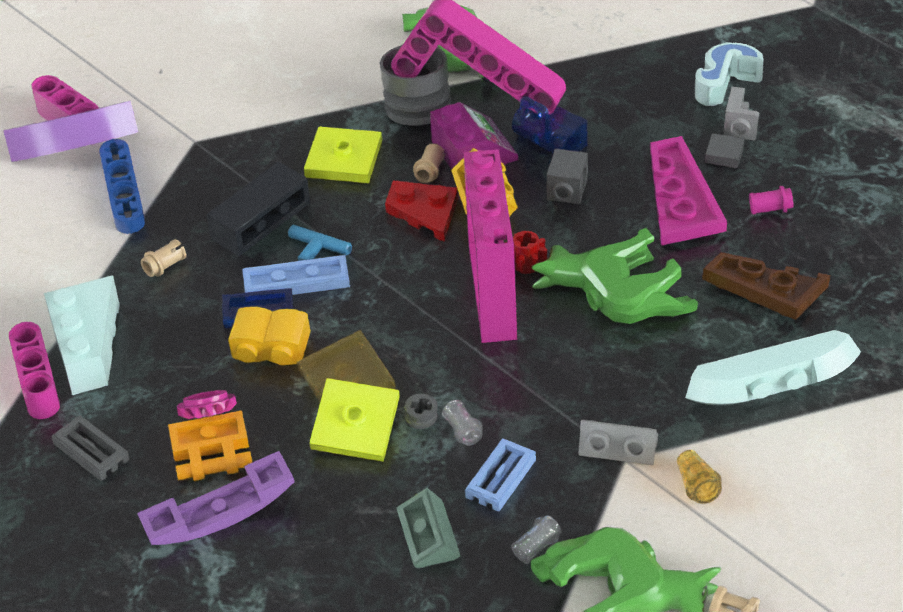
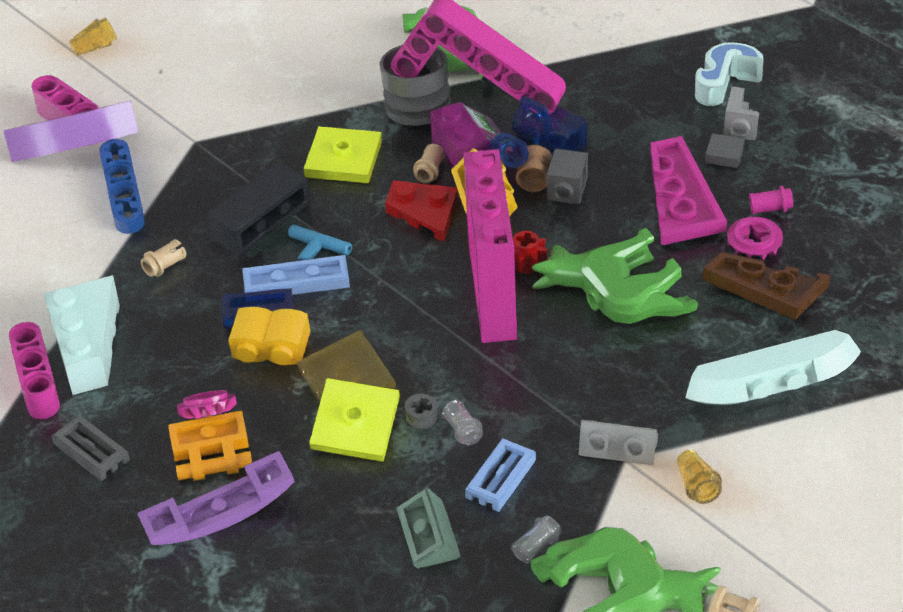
none -> clear yellow cone [69,17,117,56]
none -> clear blue bush [489,132,529,168]
none -> medium nougat wheel [516,145,552,192]
none -> dark pink gear [727,217,783,260]

